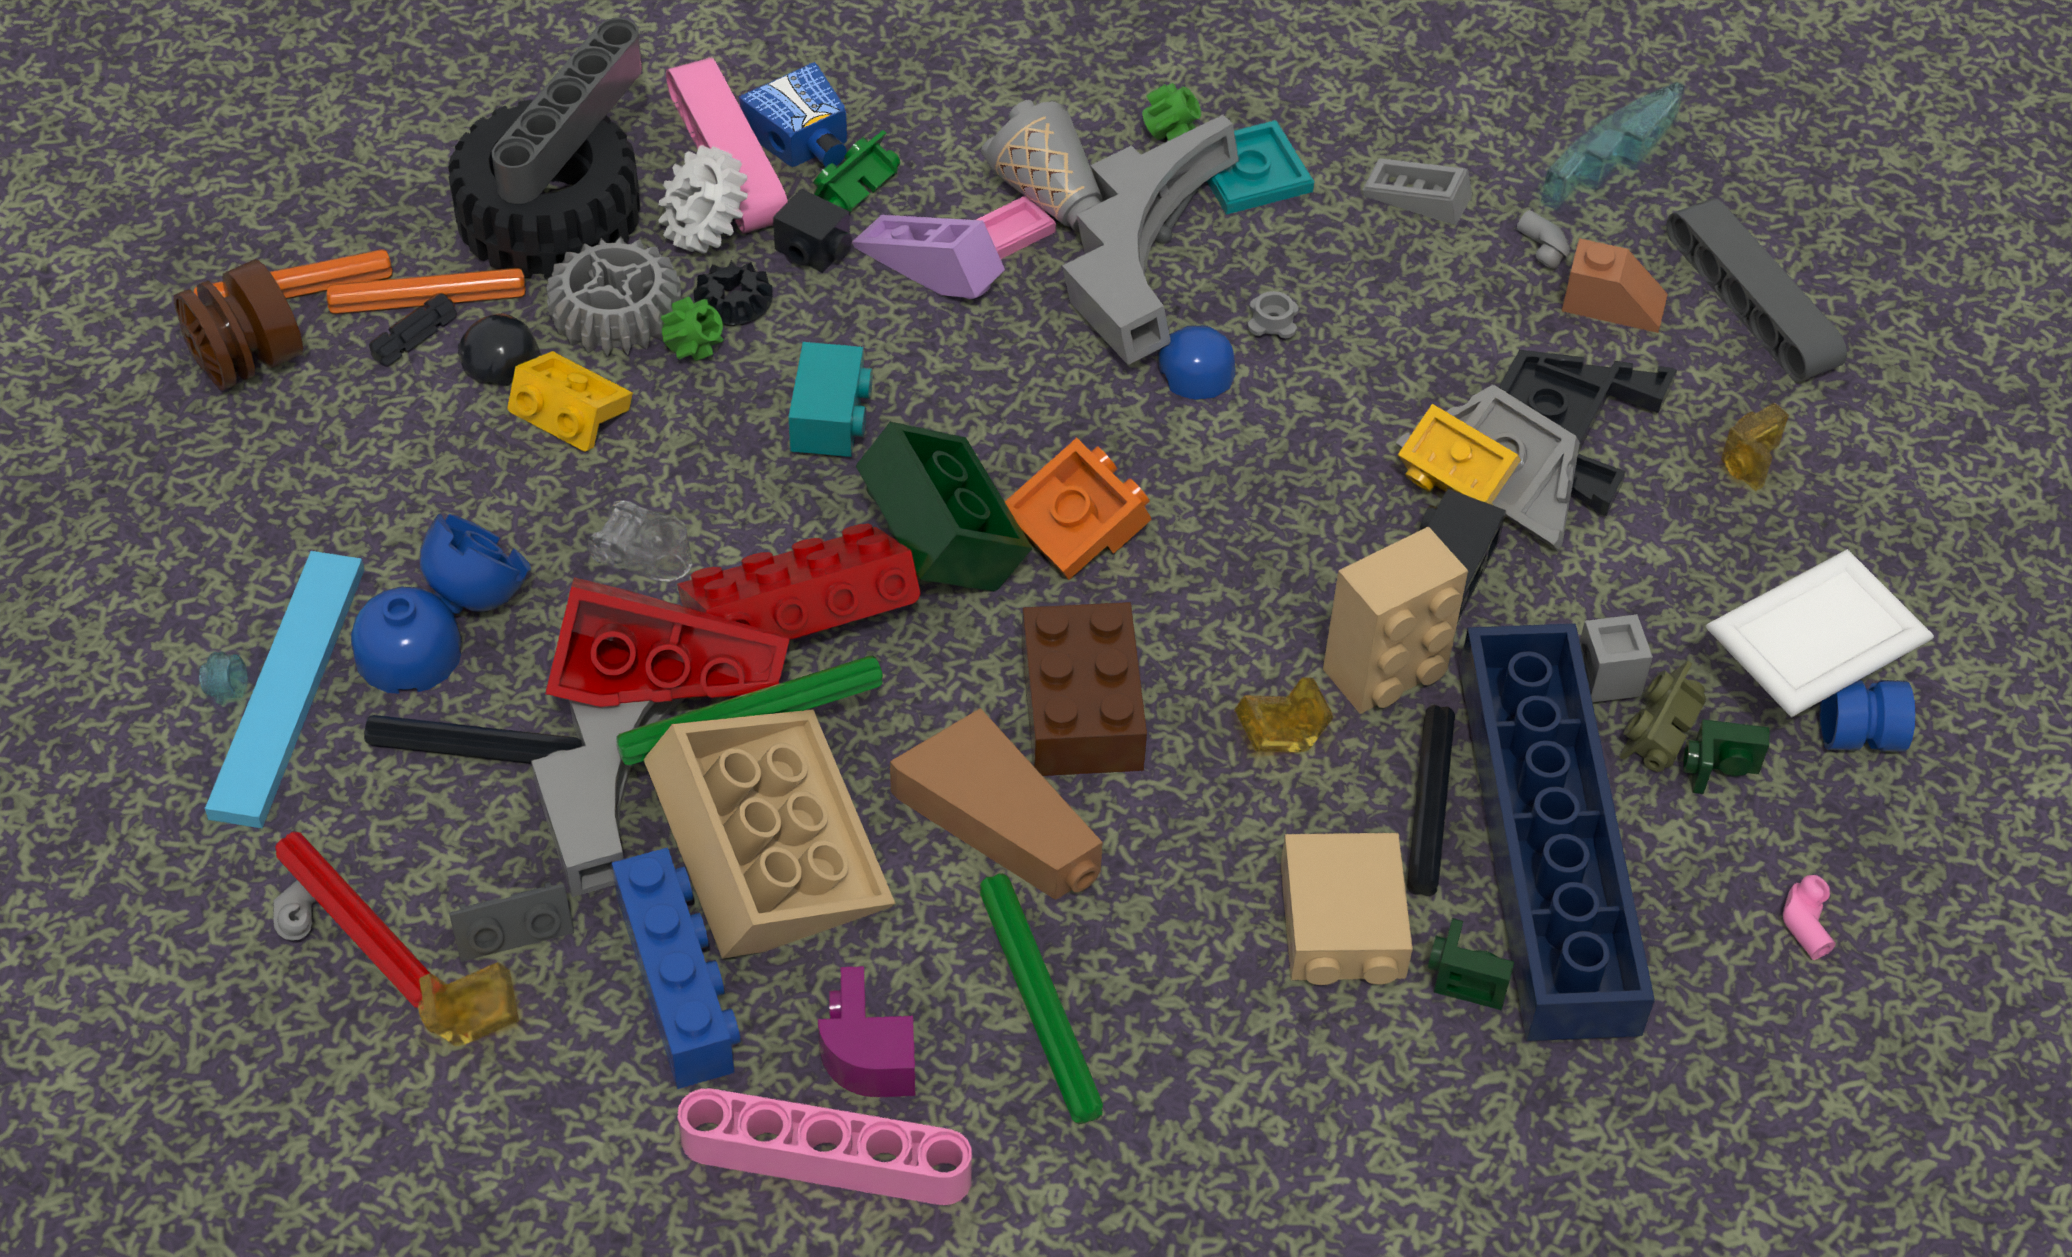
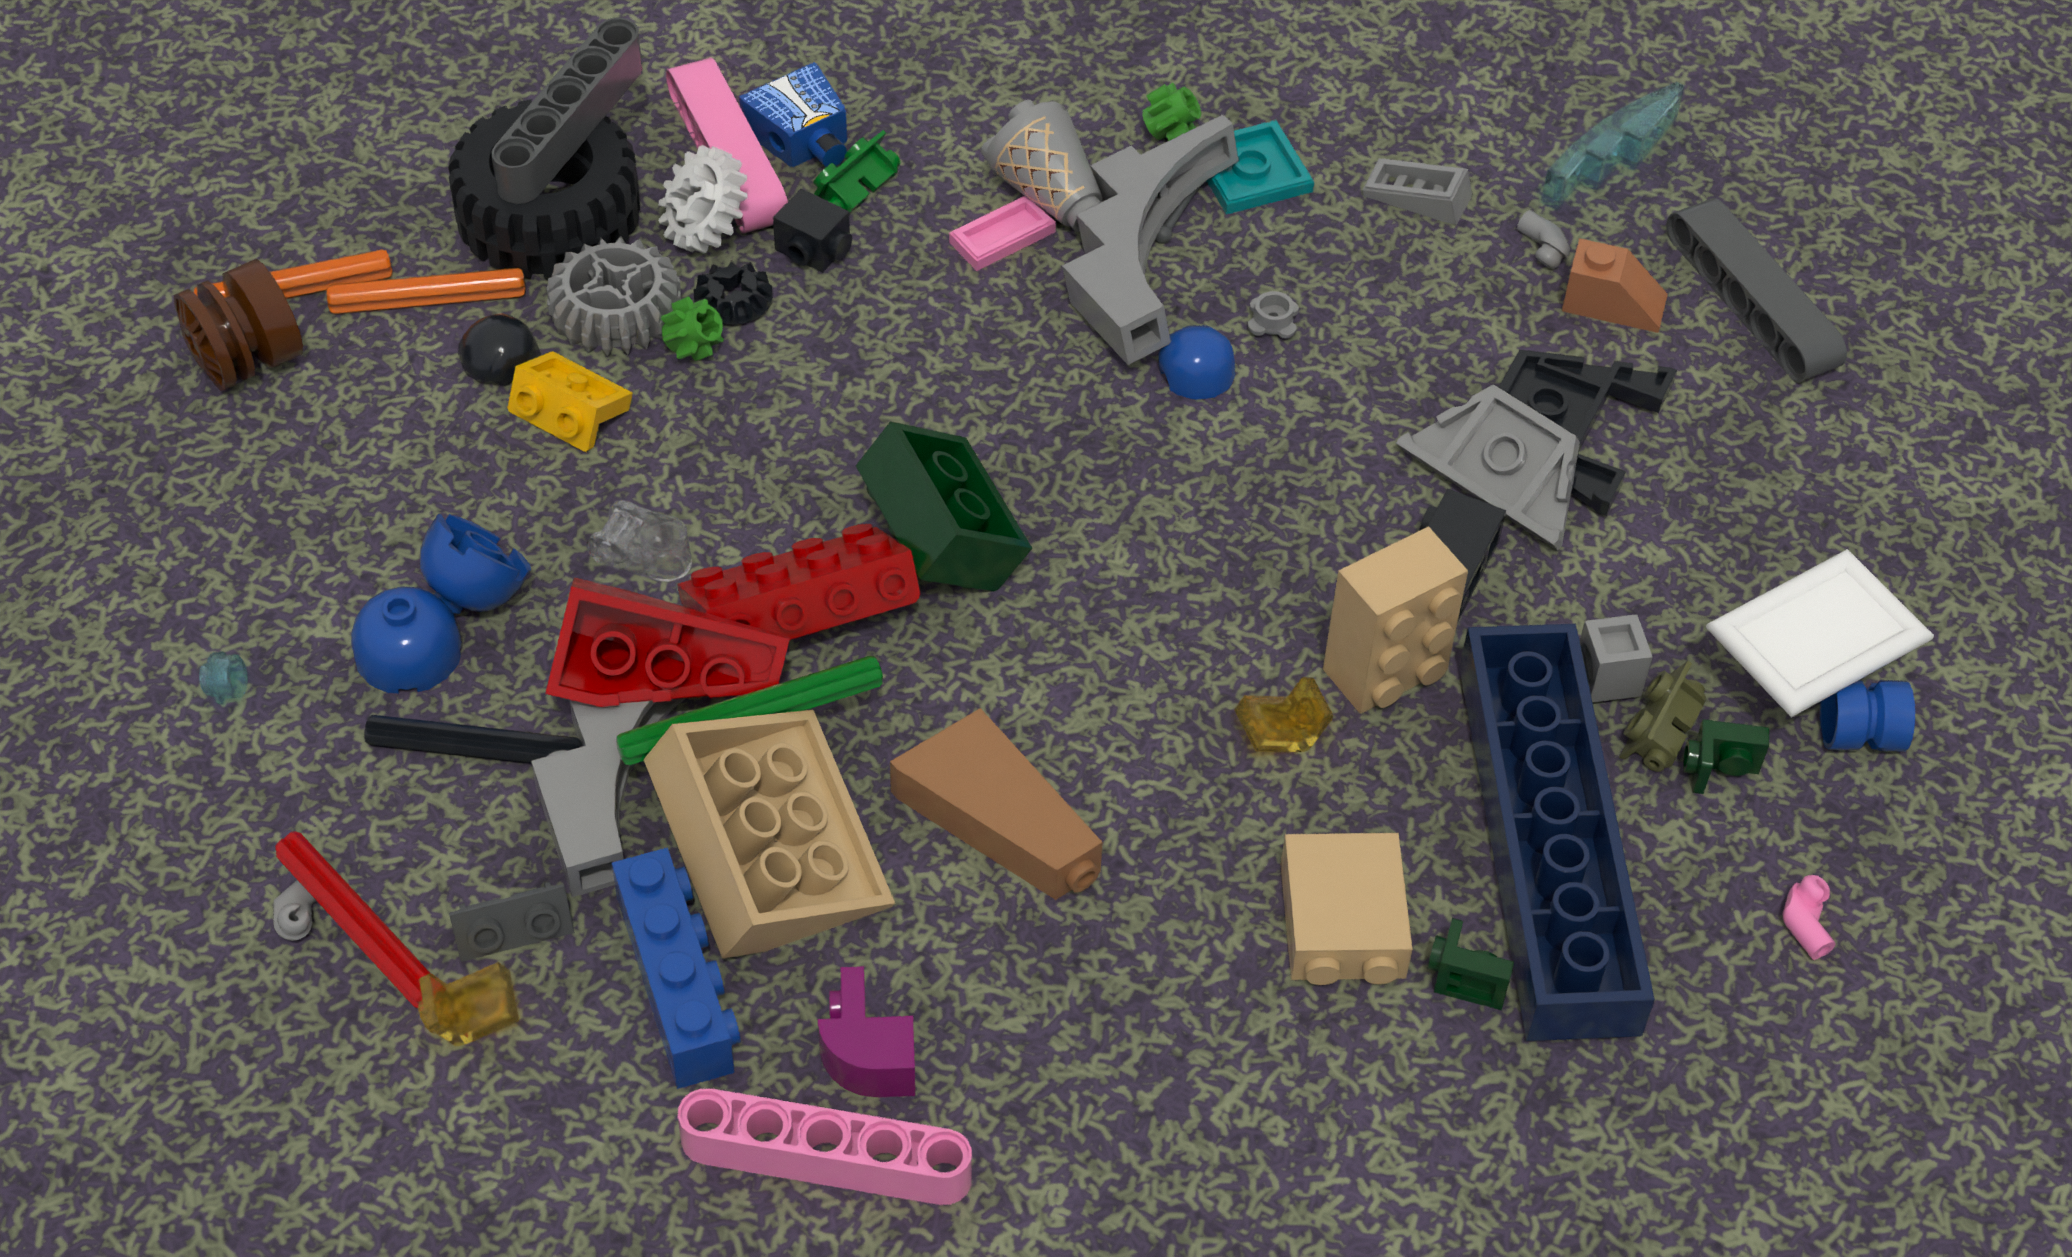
medium azure tile [205,551,365,828] -> none
black axle [369,293,457,366] -> none
teal brick [788,342,873,457] -> none
lavender slope [852,215,1005,299] -> none
green axle [980,873,1103,1124] -> none
orange plate [1005,438,1152,580] -> none
reddish brown brick [1022,602,1147,776] -> none
yellow bracket [1398,404,1521,505] -> none
black axle [1407,705,1455,896] -> none
clear yellow bracket [1721,402,1789,492] -> none

